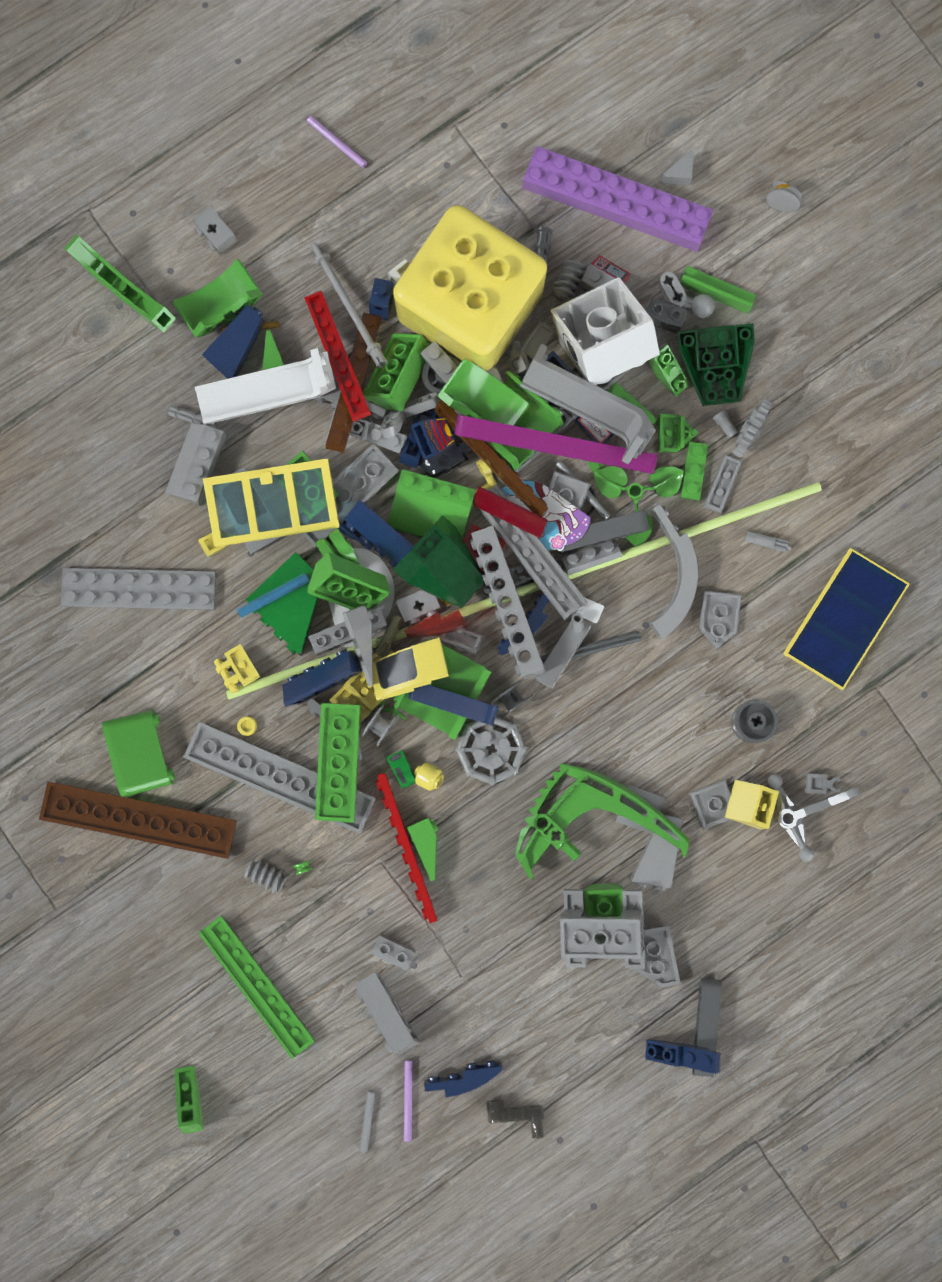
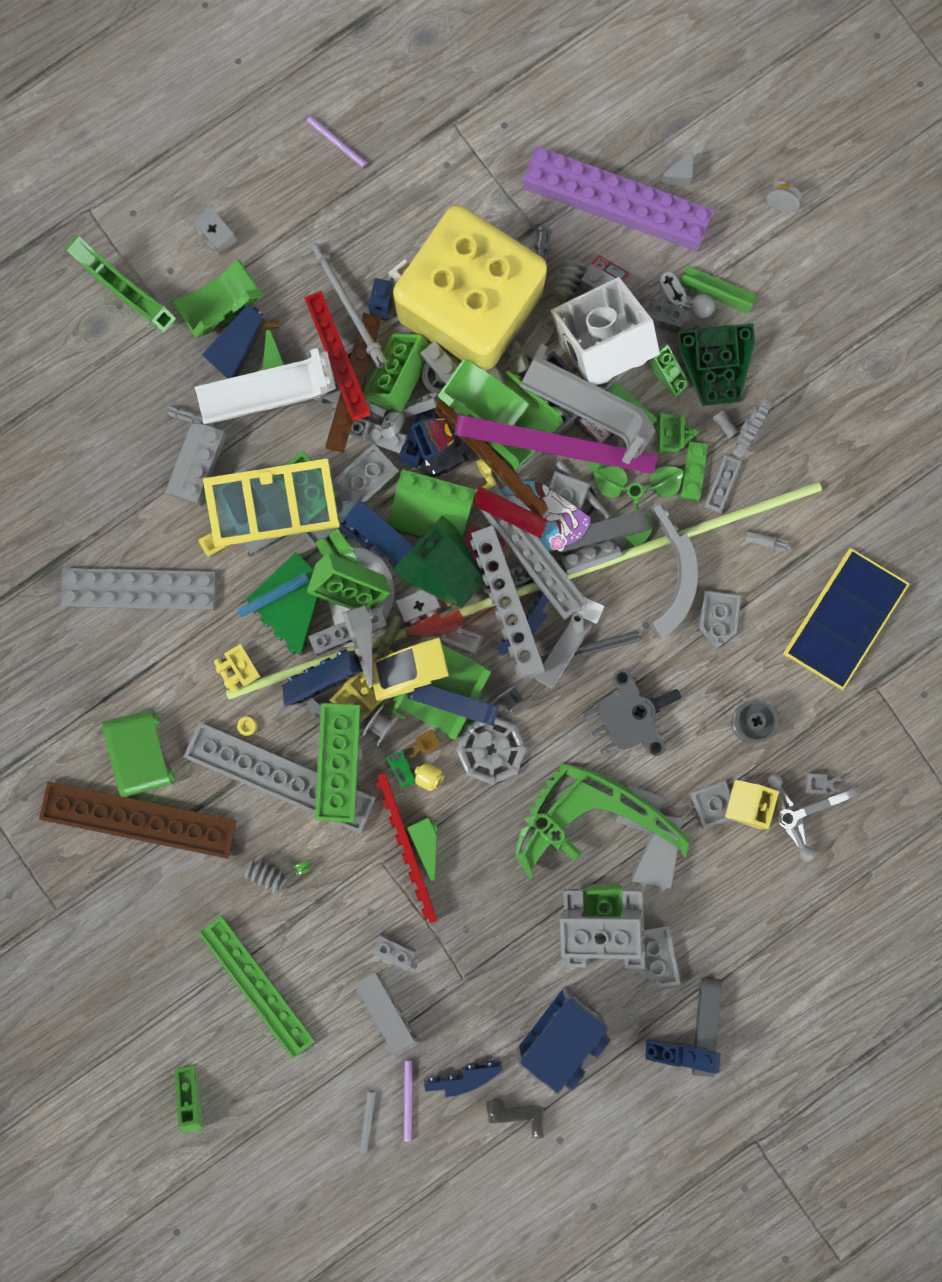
none -> pearl gold plate [405,729,441,758]
none -> dark blue brick [517,986,610,1094]
none -> dark grey piece [583,669,681,756]

